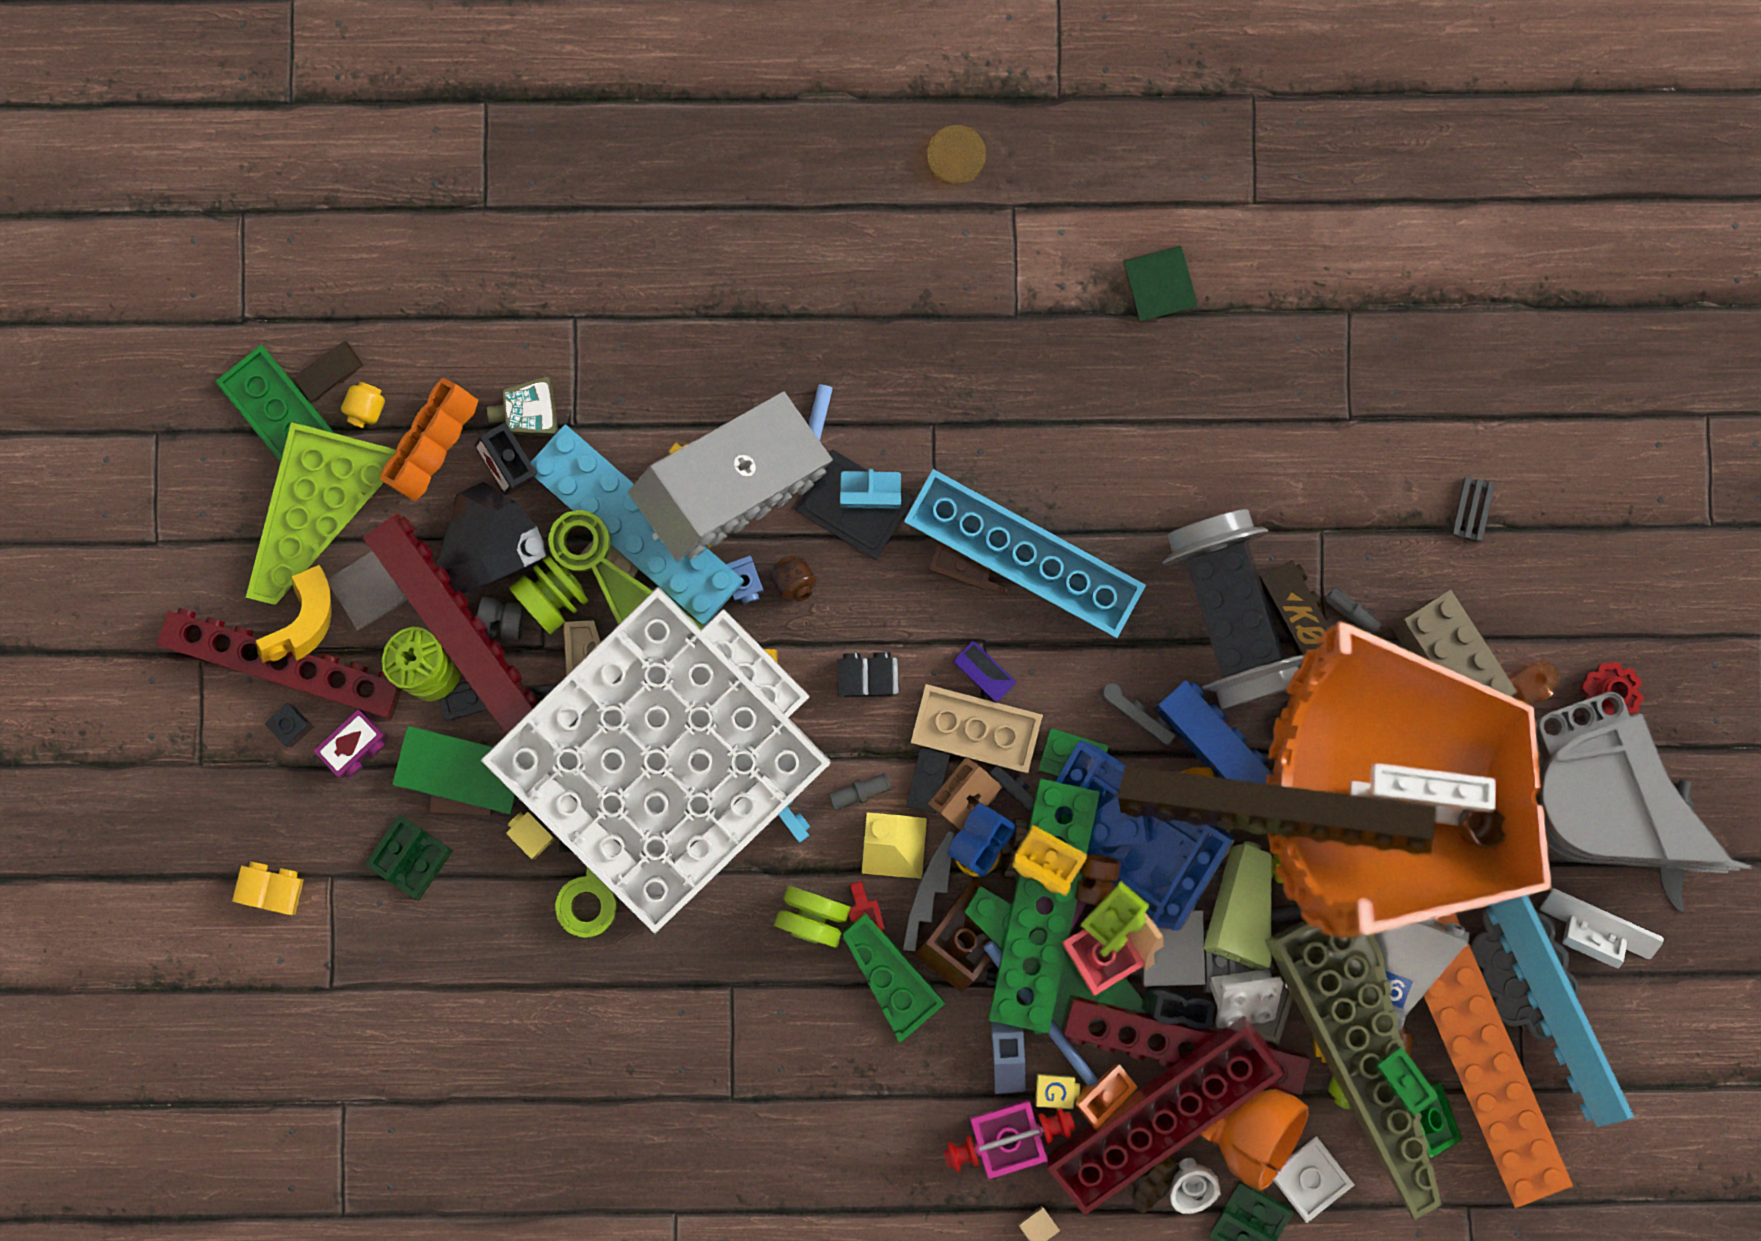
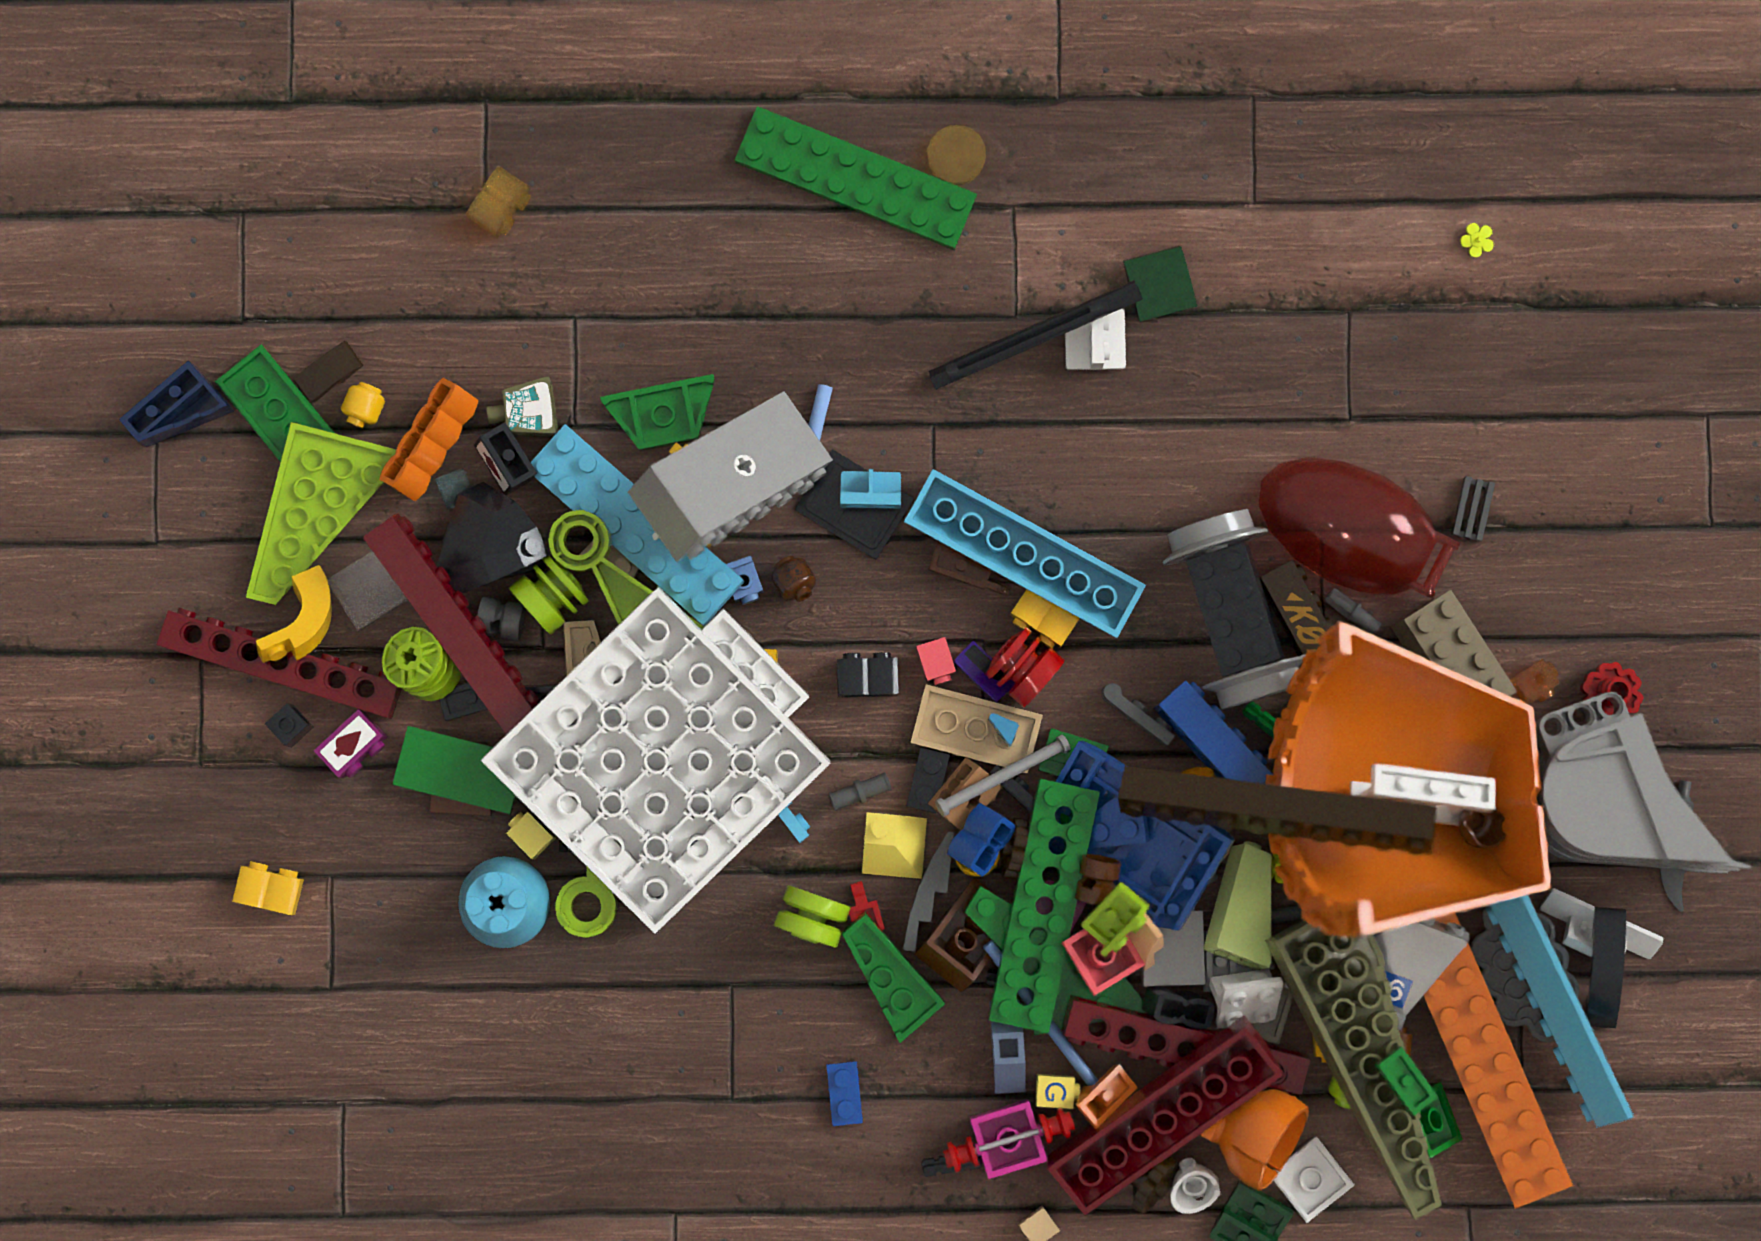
dark green slope [365,814,454,901] -> none
yellow bracket [1012,825,1087,896] -> none
none -> dark blue wedge [119,361,234,447]
none -> clear light blue slope [435,469,471,509]
none -> medium azure cone [458,857,550,948]
none -> clear yellow brick [465,166,531,238]
none -> green wing [600,374,715,451]
none -> green plate [735,106,977,251]
none -> blue plate [826,1061,863,1126]
none -> coral brick [916,637,956,686]
none -> black axle [922,1153,982,1177]
none -> black piece [929,280,1143,389]
none -> light grey bar [935,735,1071,817]
none -> red wheel [985,626,1065,708]
none -> dark azure slope [988,713,1019,747]
none -> yellow brick [1010,589,1080,649]
none -> white bracket [1065,309,1126,370]
none -> green axle [1242,701,1276,738]
none -> clear red windscreen [1259,457,1460,598]
none -> neon yellow plant [1460,223,1494,257]
none -> black slope [1585,907,1626,1028]

